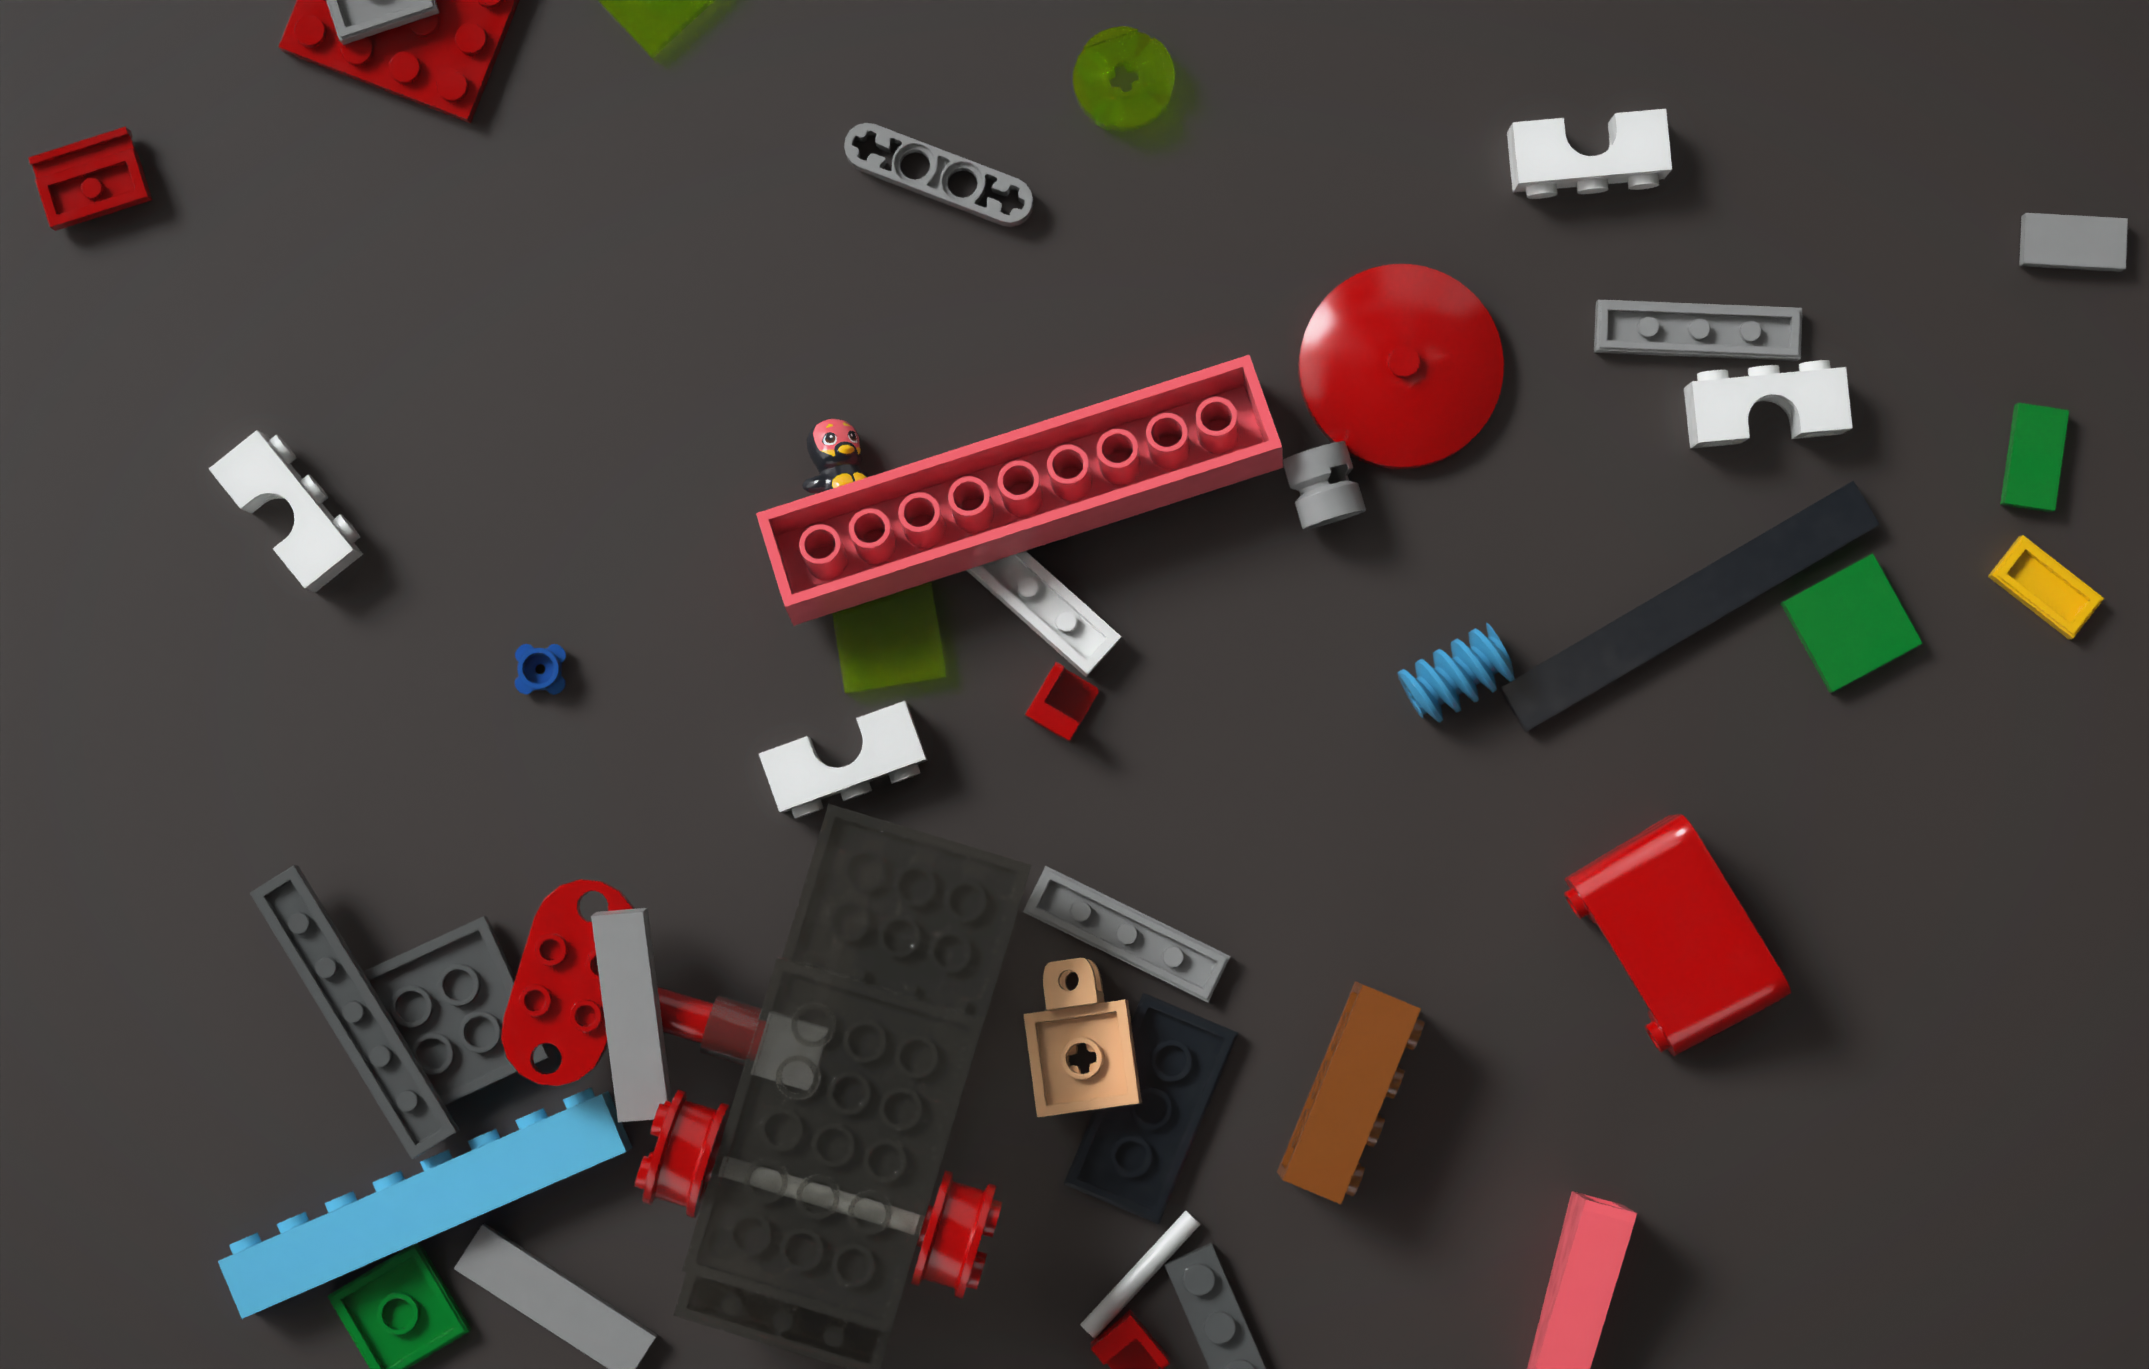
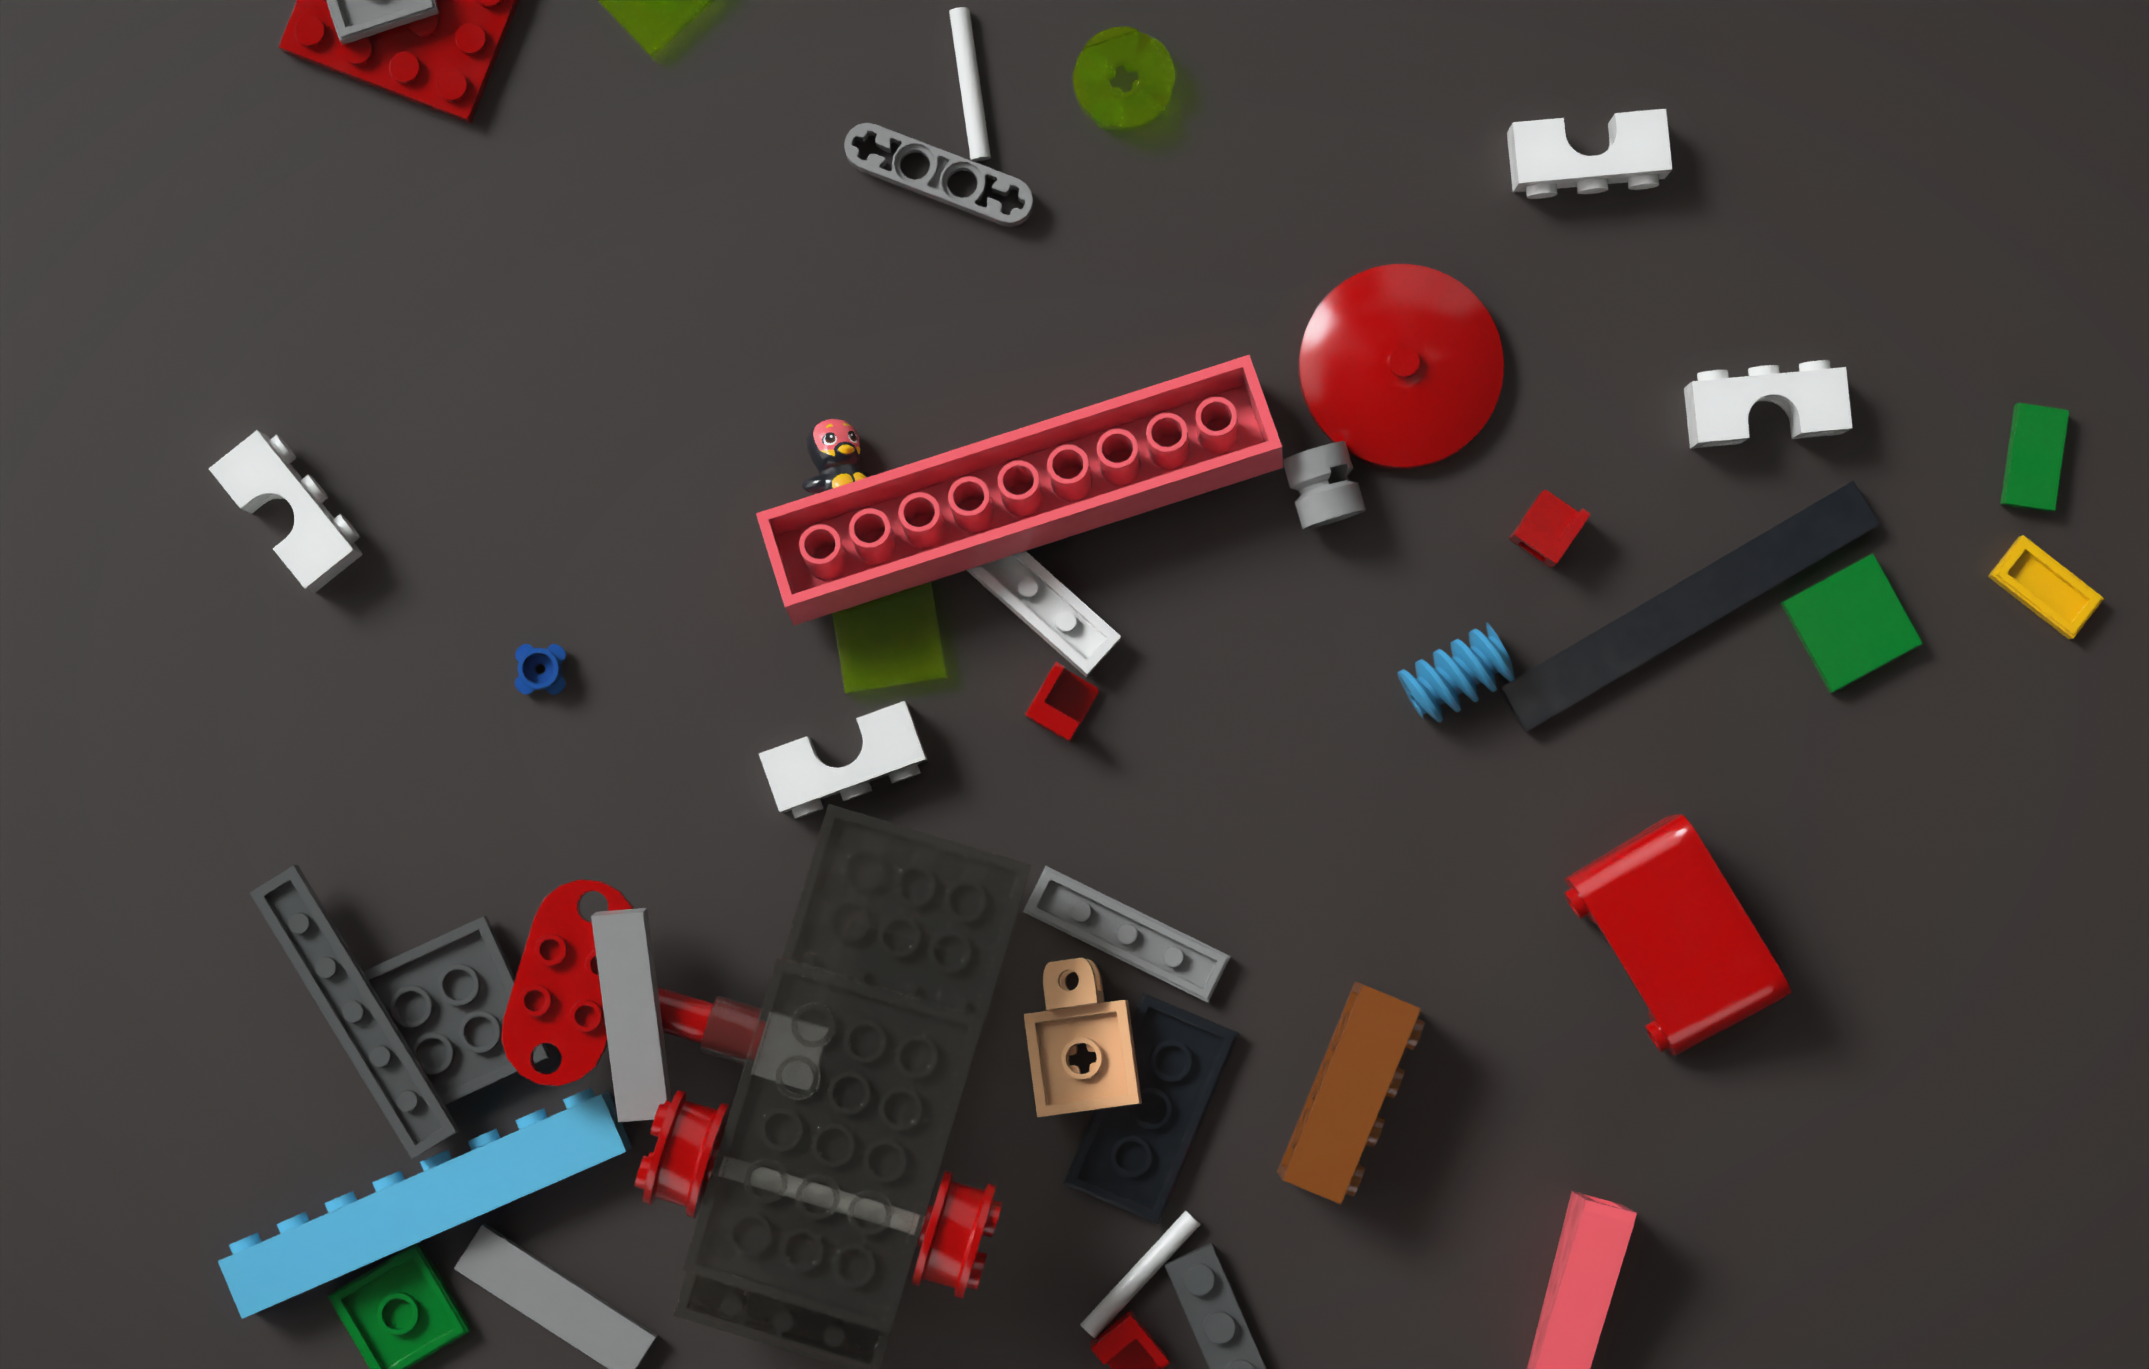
red plate [28,126,153,231] -> none
light grey tile [1594,299,1802,361] -> none
light grey tile [2019,213,2128,272] -> none
none -> white bar [949,7,991,162]
none -> red panel [1509,490,1591,568]

